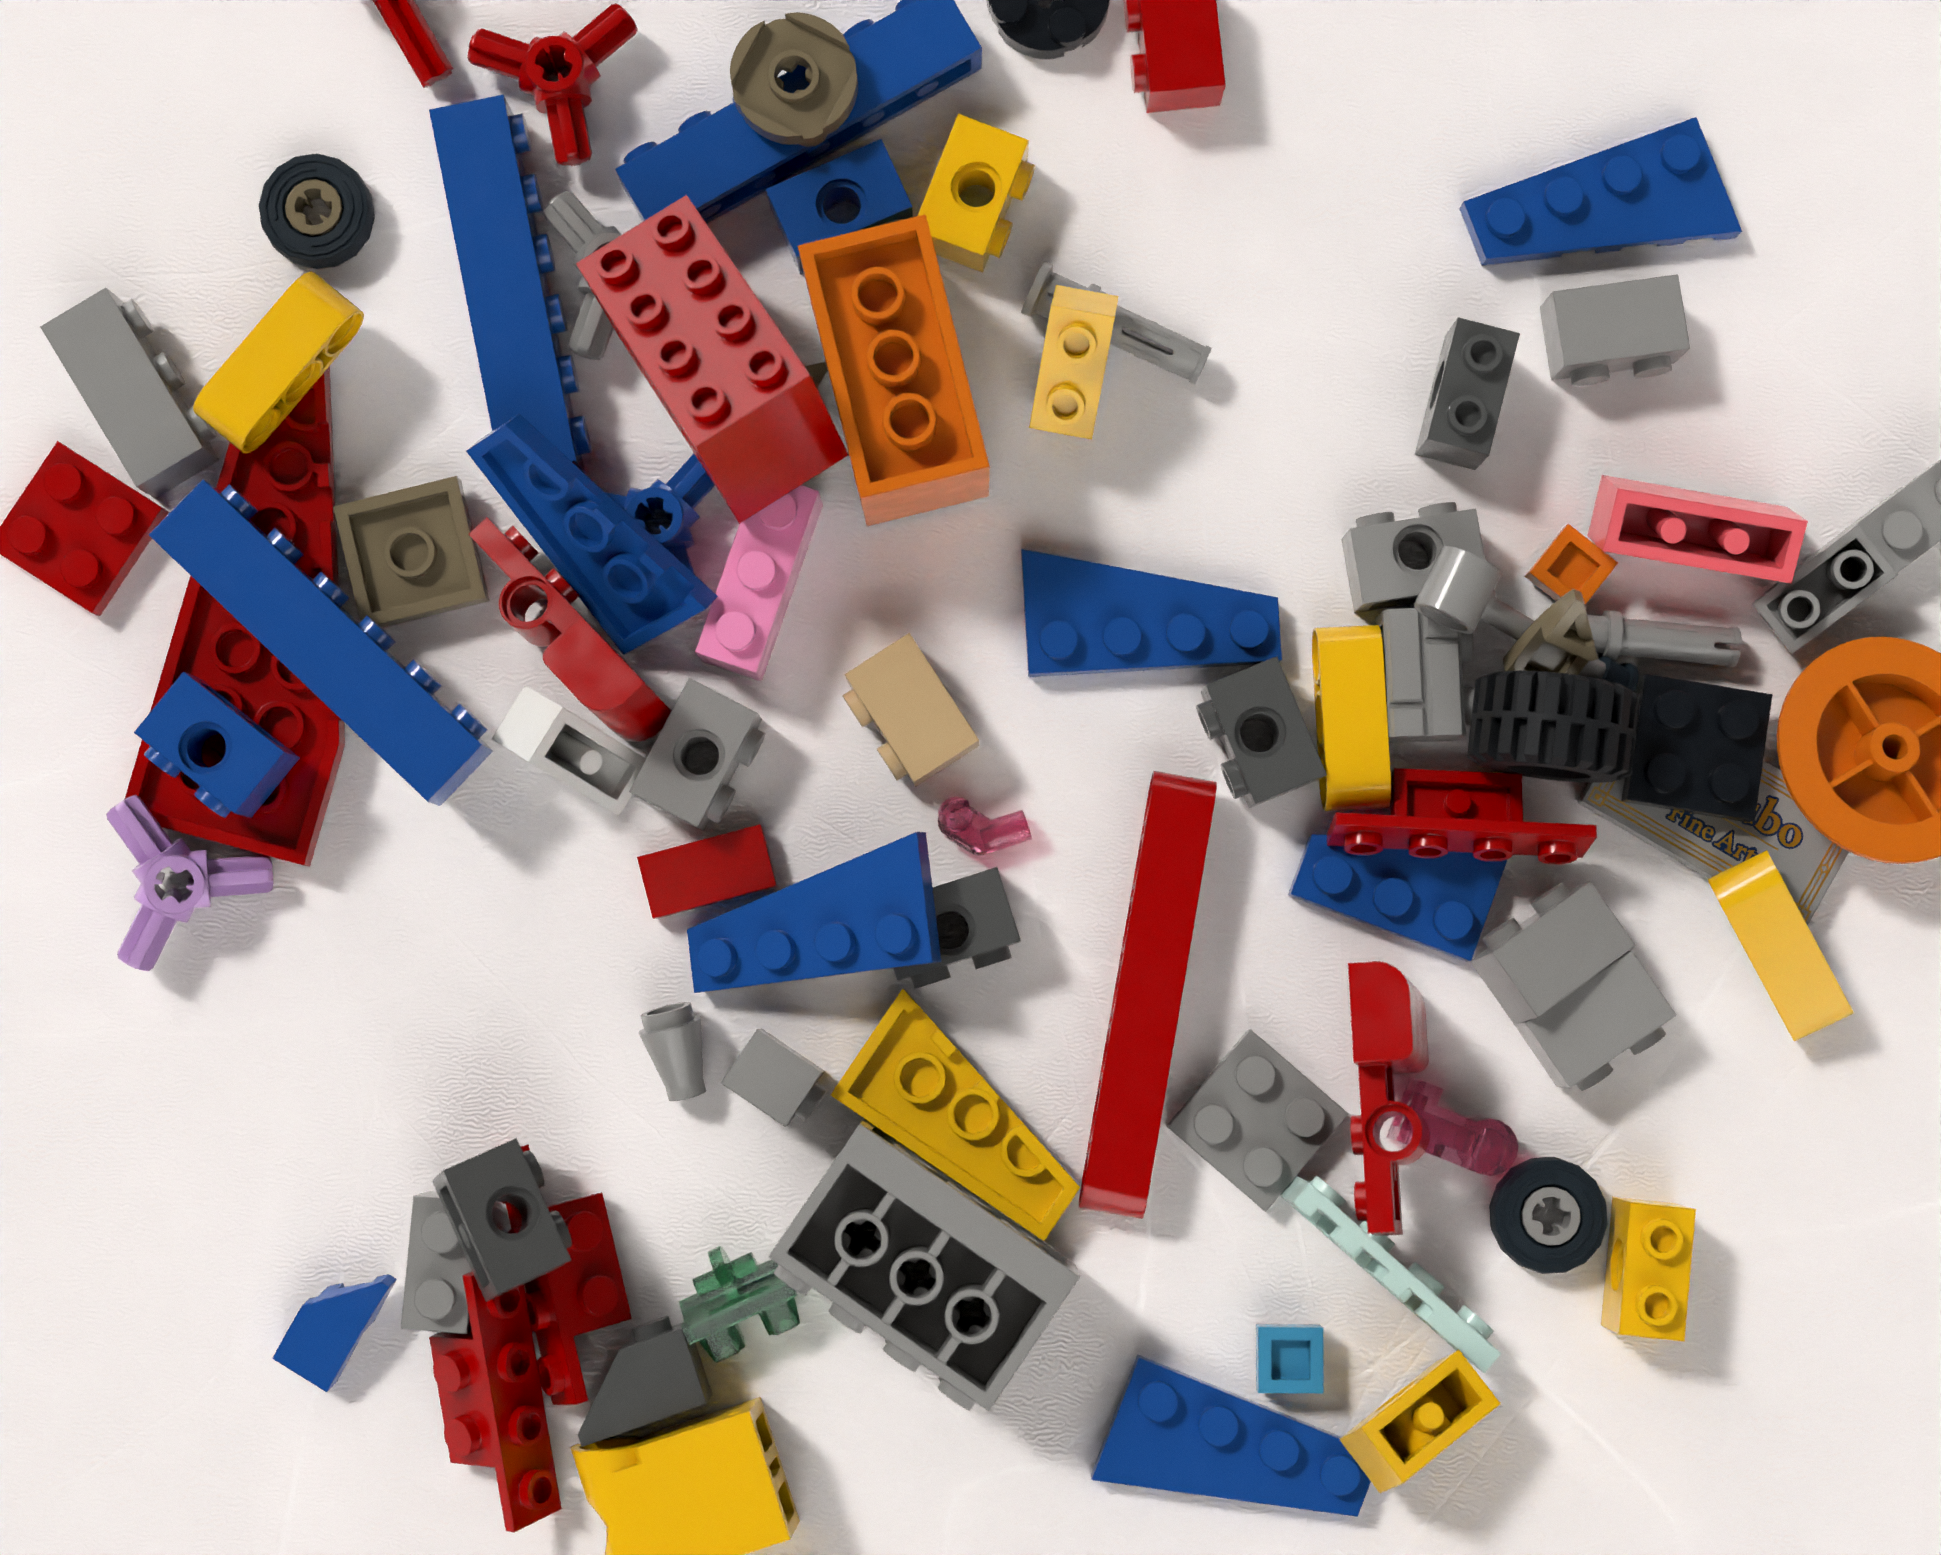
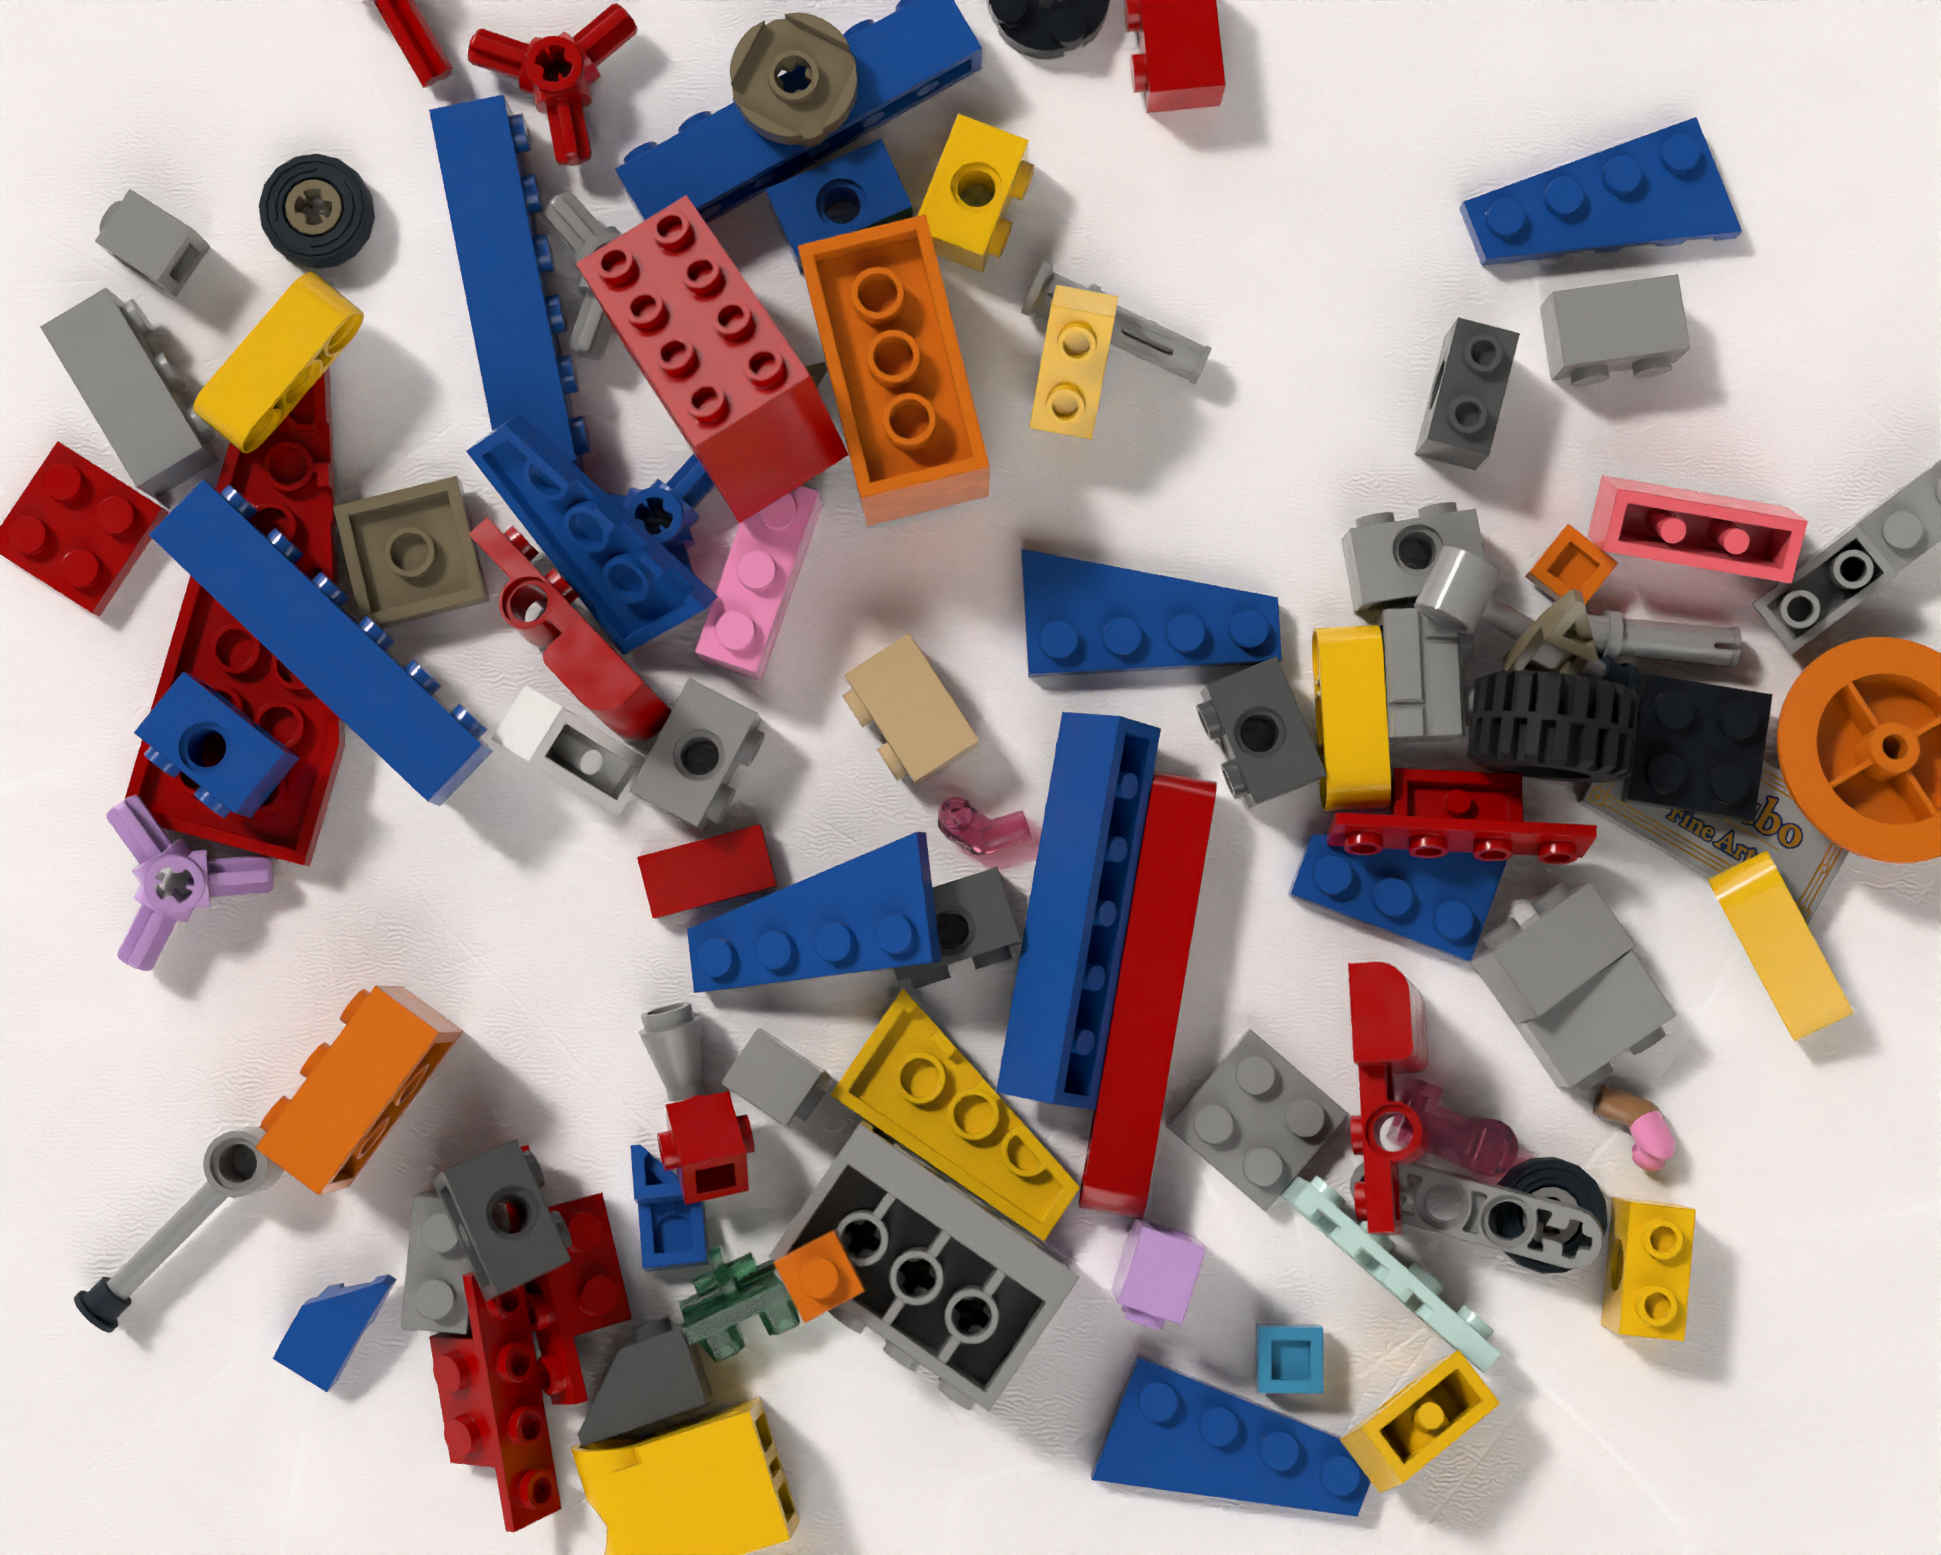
none -> light grey piece [74,1127,284,1333]
none -> light grey brick [95,189,210,297]
none -> orange brick [255,985,464,1195]
none -> blue slope [630,1144,710,1272]
none -> red brick [657,1091,755,1205]
none -> orange plate [773,1229,866,1323]
none -> blue brick [996,712,1161,1110]
none -> lavender piece [1111,1218,1206,1330]
none -> light grey beam [1350,1161,1603,1269]
none -> arm [1593,1084,1675,1171]

